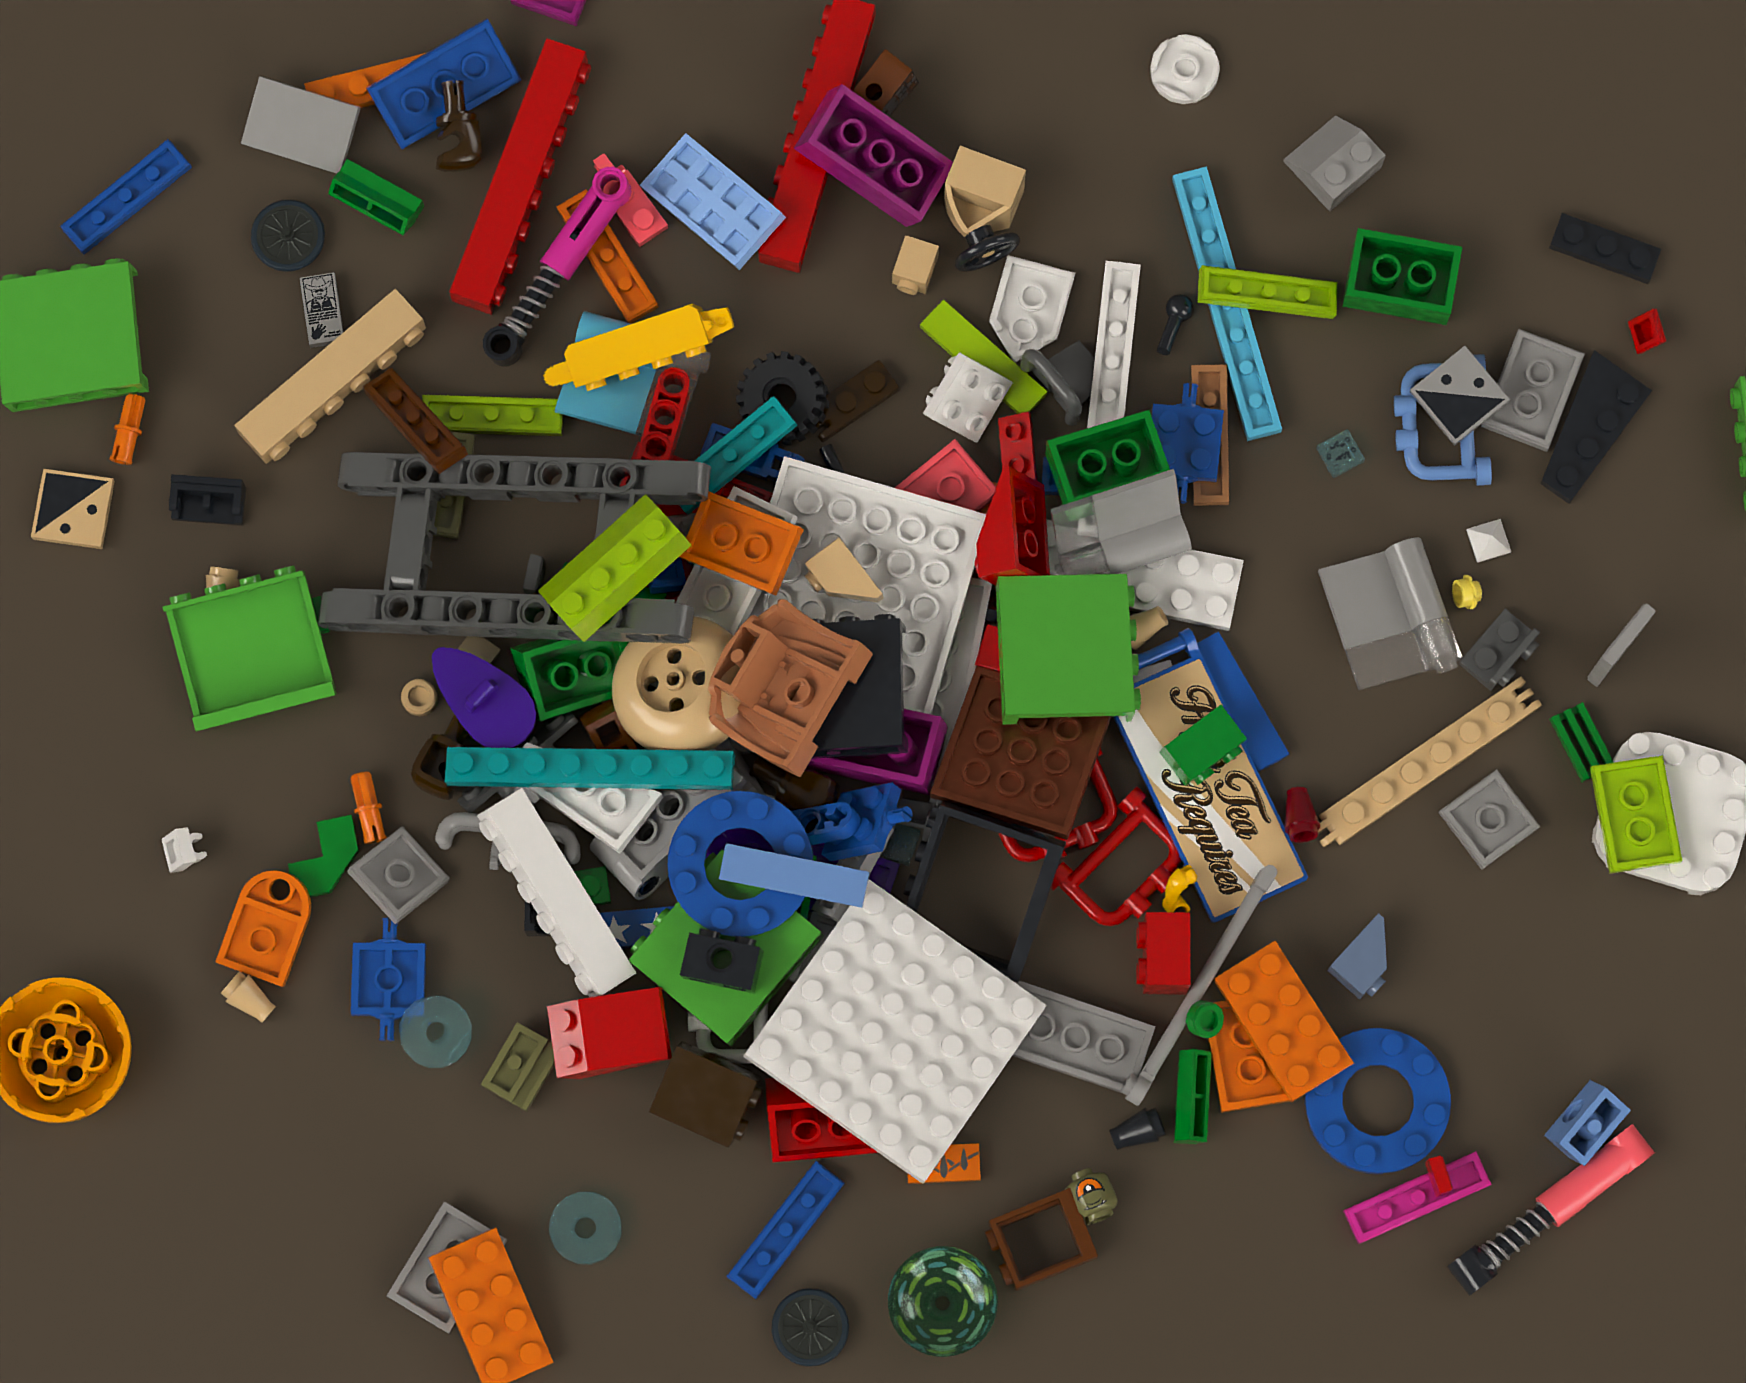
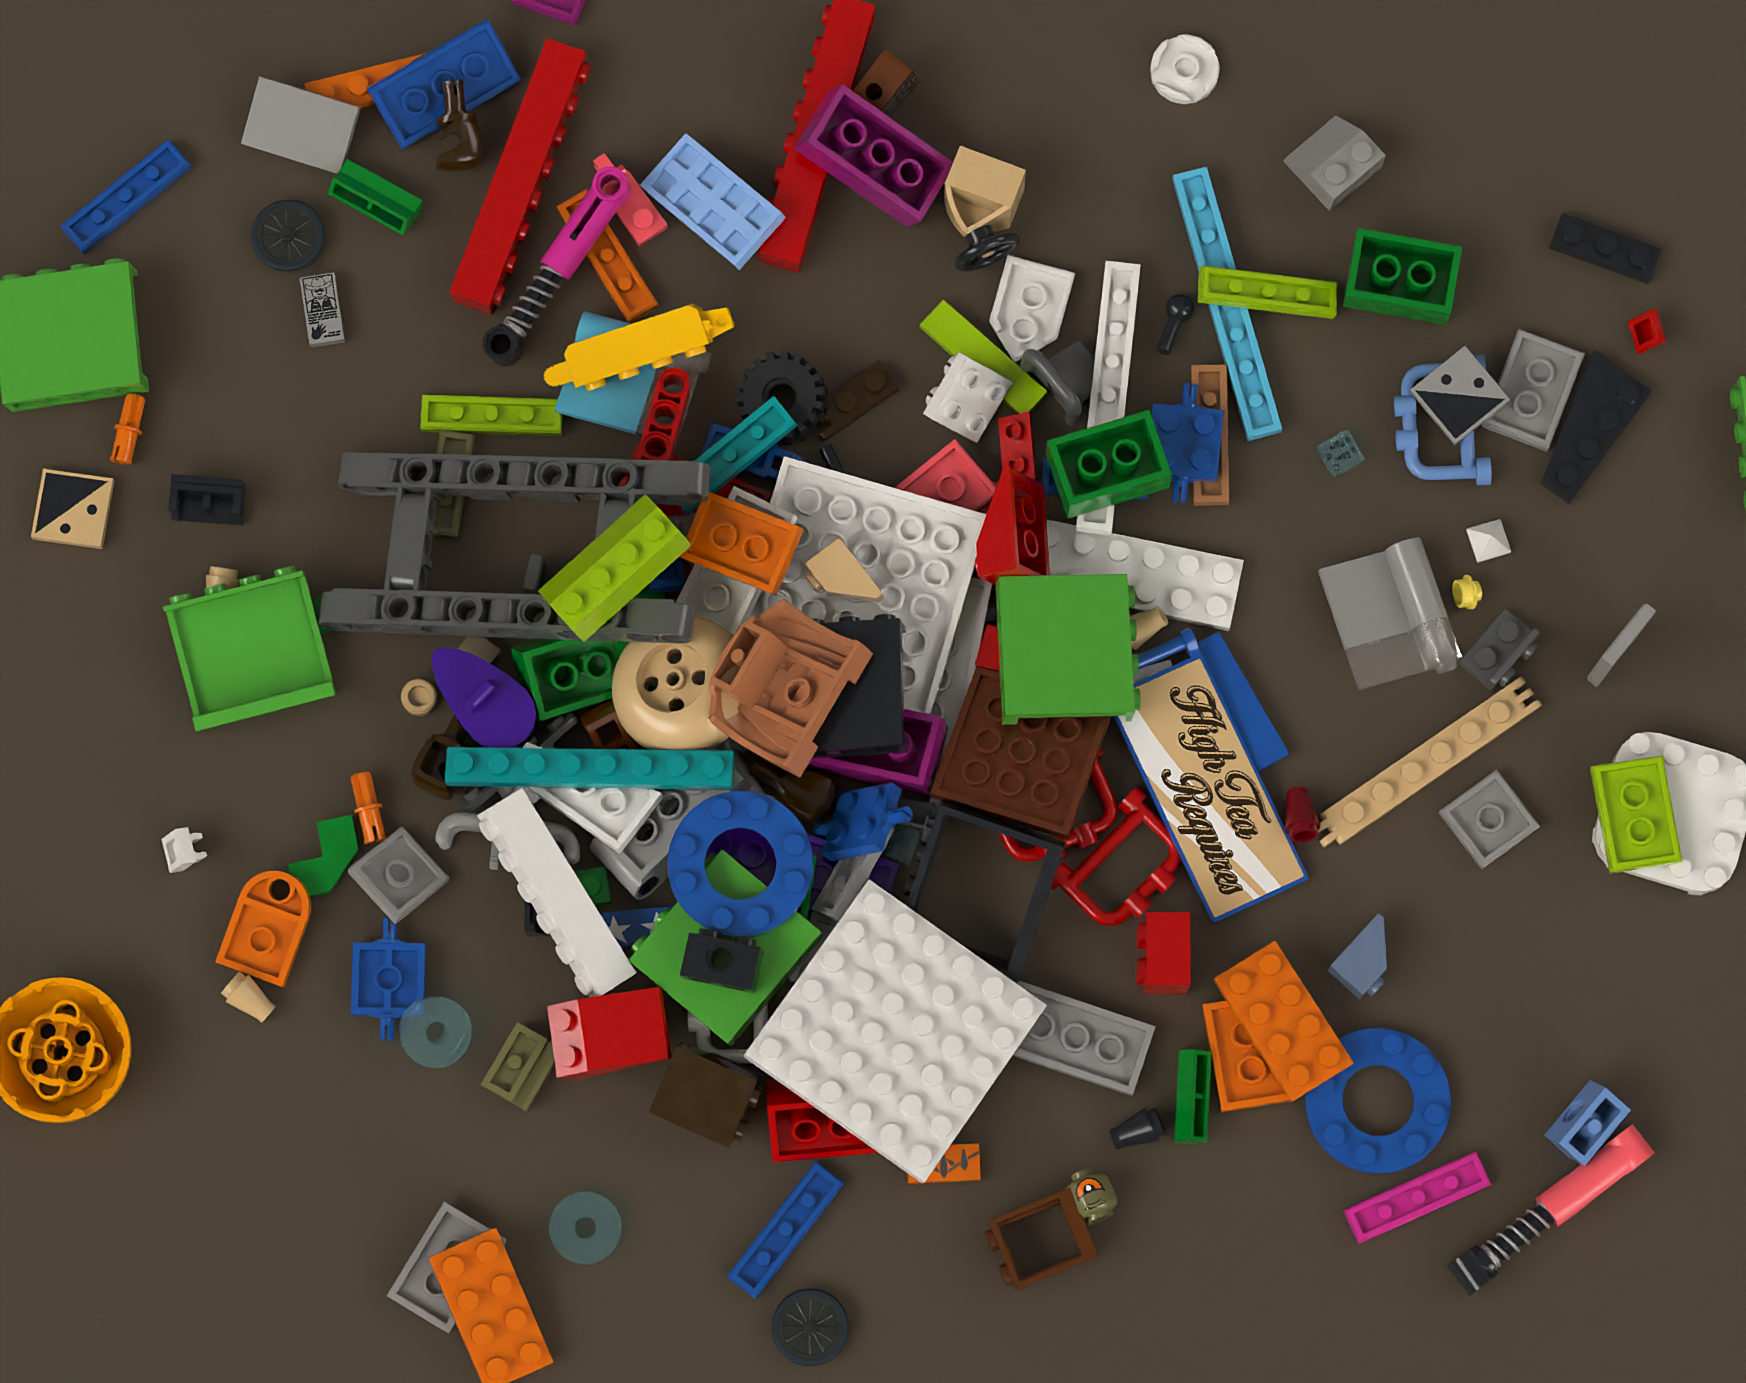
tan brick [234,288,426,464] -> none
reddish brown tile [363,367,468,474] -> none
medium blue tile [719,843,870,908] -> none
blue beam [763,802,861,845] -> none
clear green dish [888,1246,998,1357] -> none
tan brick [892,235,939,295] -> none
light grey door [1050,469,1192,575] -> none
light grey hinge [1121,865,1277,1106] -> none
green brick [1159,705,1247,786] -> none
yellow arm [1162,865,1197,912] -> none
green tile [1186,1000,1224,1038] -> none
red tile [1424,1155,1453,1197] -> none
green tile [1549,702,1613,783] -> none

